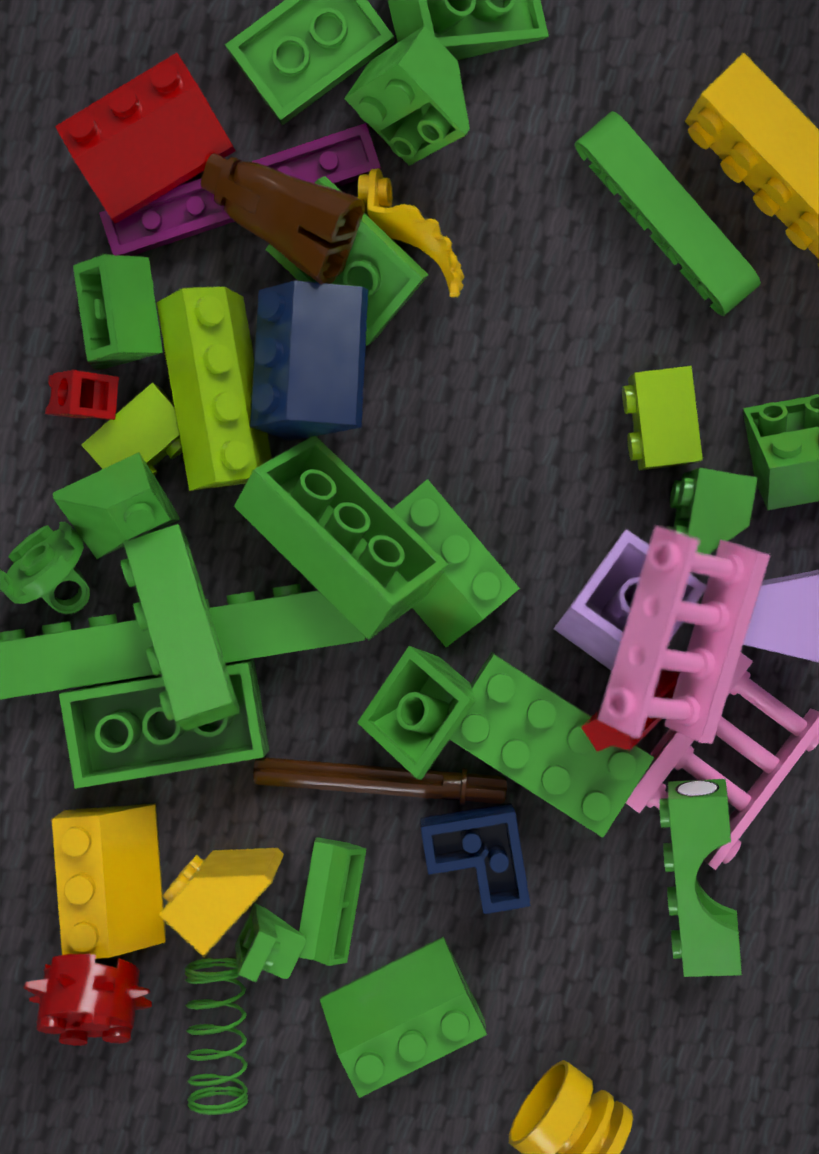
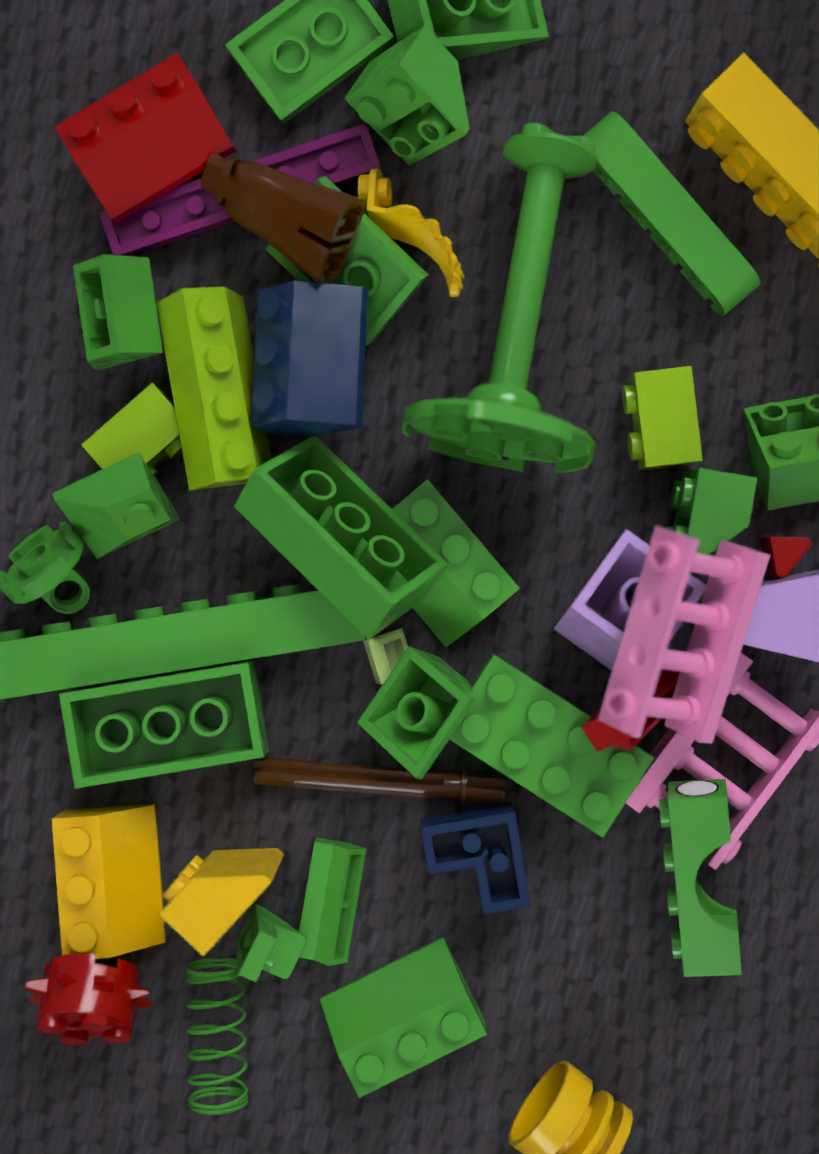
red leg [45,370,119,420] -> none
bright green brick [121,524,240,731] -> none
none -> yellowish green slope [364,628,408,685]
none -> bright green piece [402,123,597,473]
none -> red slope [760,537,812,578]

